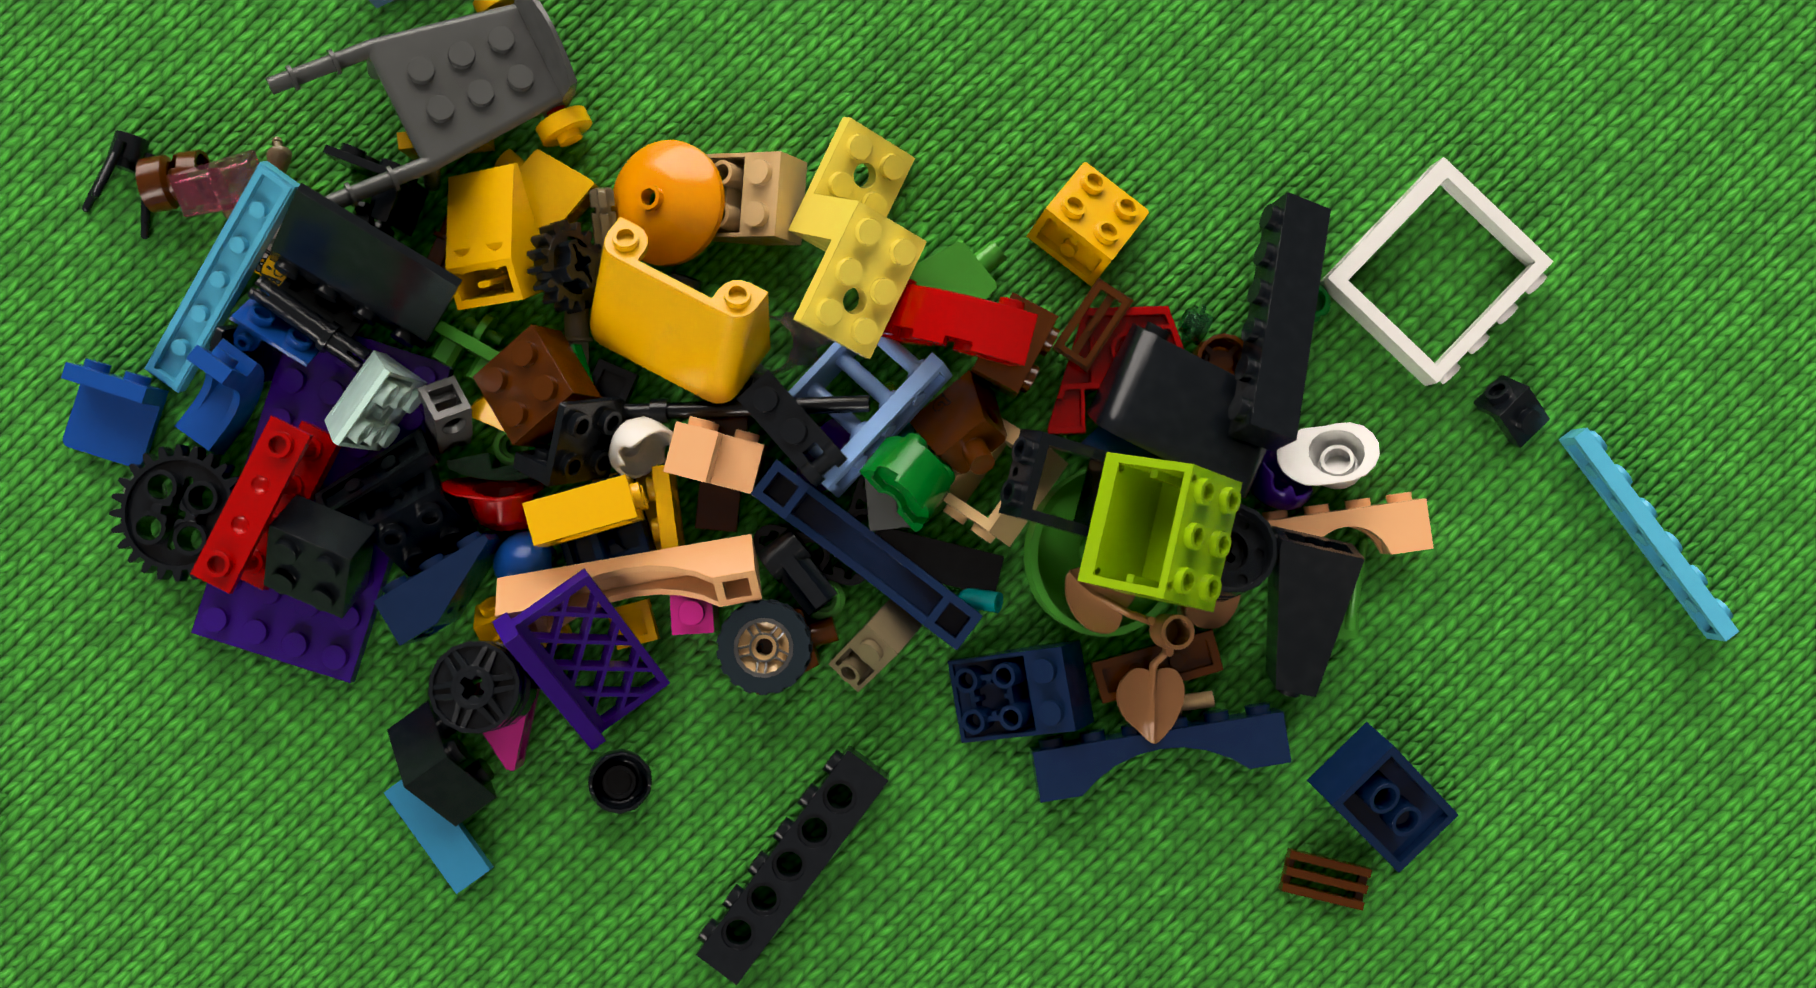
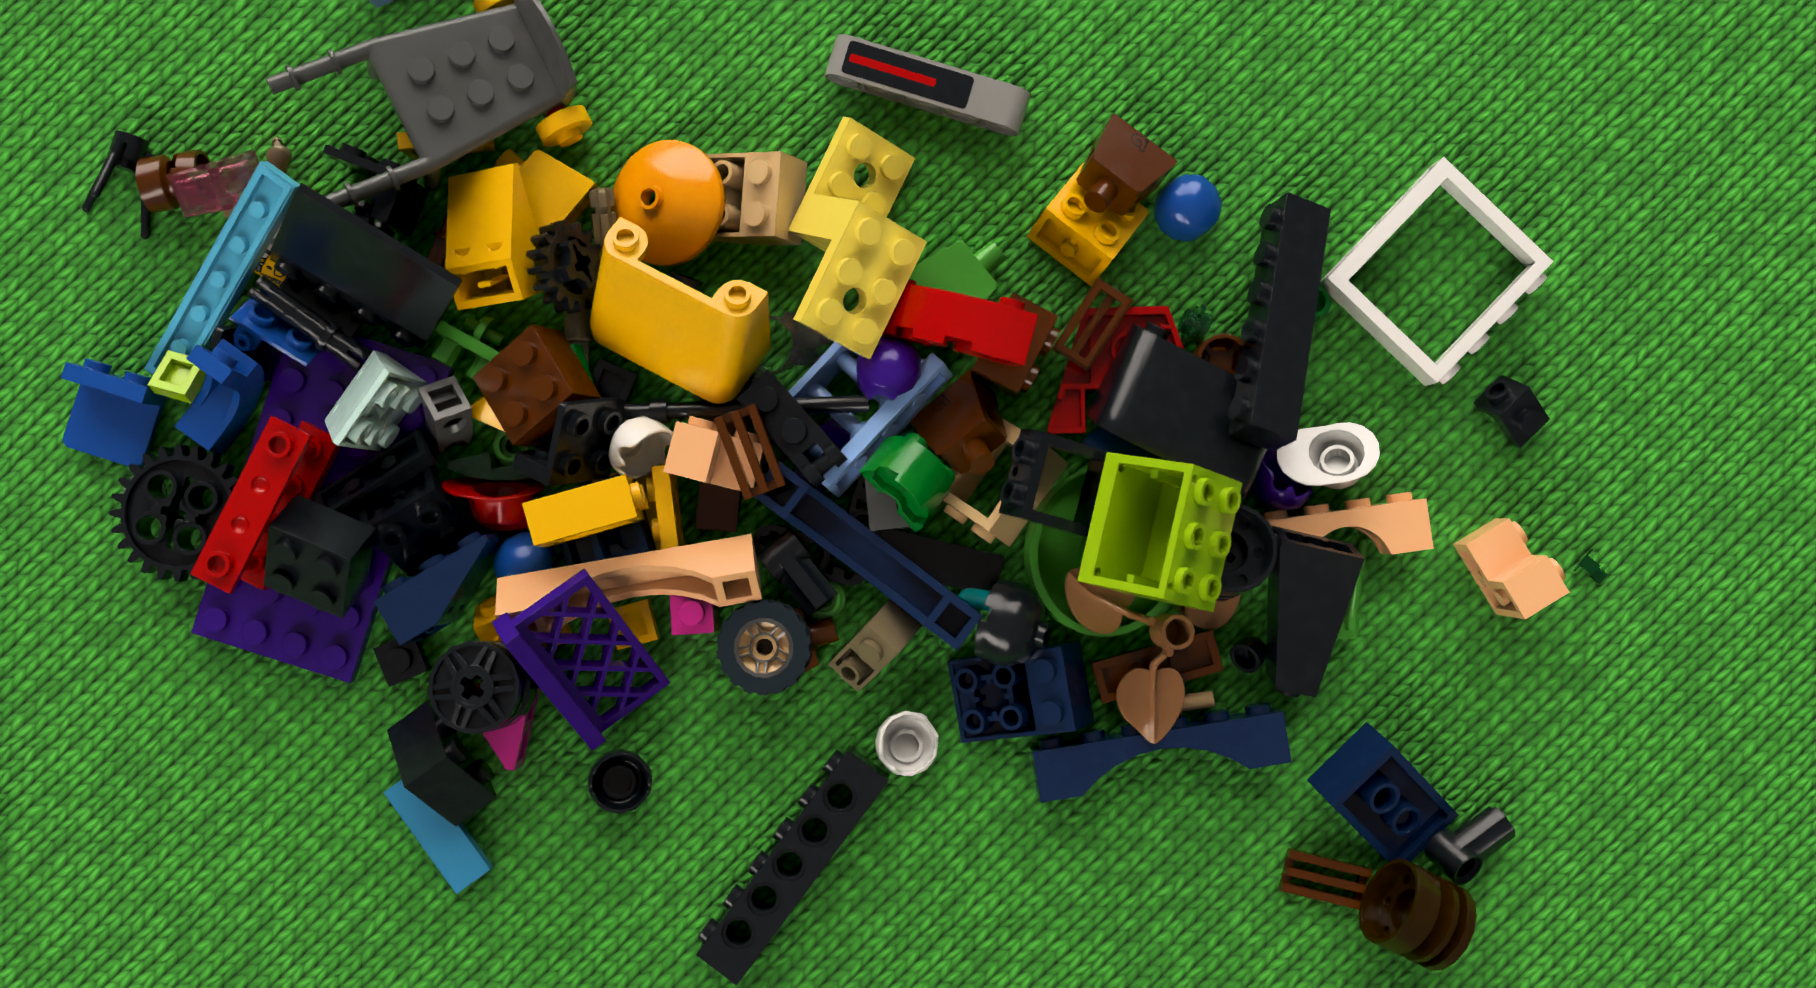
medium azure plate [1558,428,1739,642] -> none
none -> lime plate [147,350,206,404]
none -> black plate [373,639,432,687]
none -> reddish brown tile [714,403,786,500]
none -> beam [824,34,1031,136]
none -> dark purple hair [856,337,921,400]
none -> white hair [875,711,939,776]
none -> black cylinder [975,579,1052,667]
none -> reddish brown torso [1076,113,1177,216]
none -> blue hair [1154,174,1222,241]
none -> black hinge [1230,636,1267,673]
none -> dark brown wheel [1359,858,1477,971]
none -> black piece [1425,806,1516,886]
none -> light nougat brick [1453,518,1570,619]
none -> dark green piece [1573,549,1608,584]

